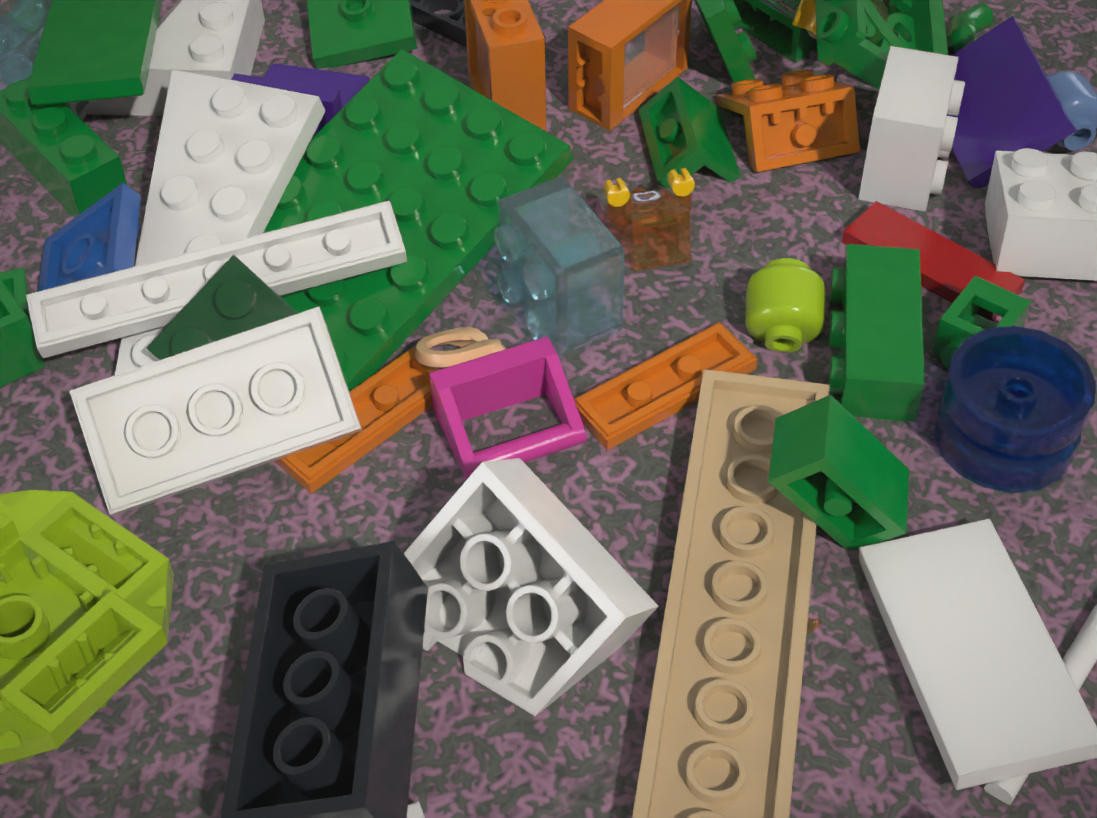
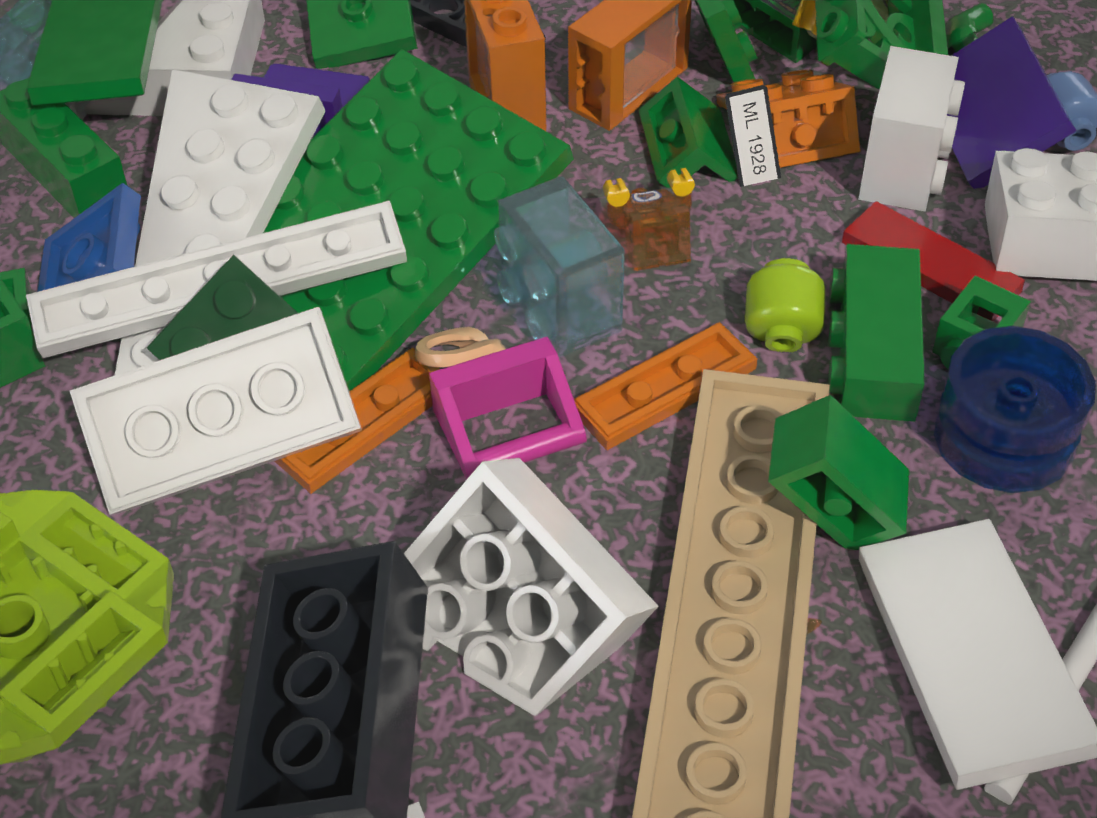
none -> white sticker [725,85,781,187]

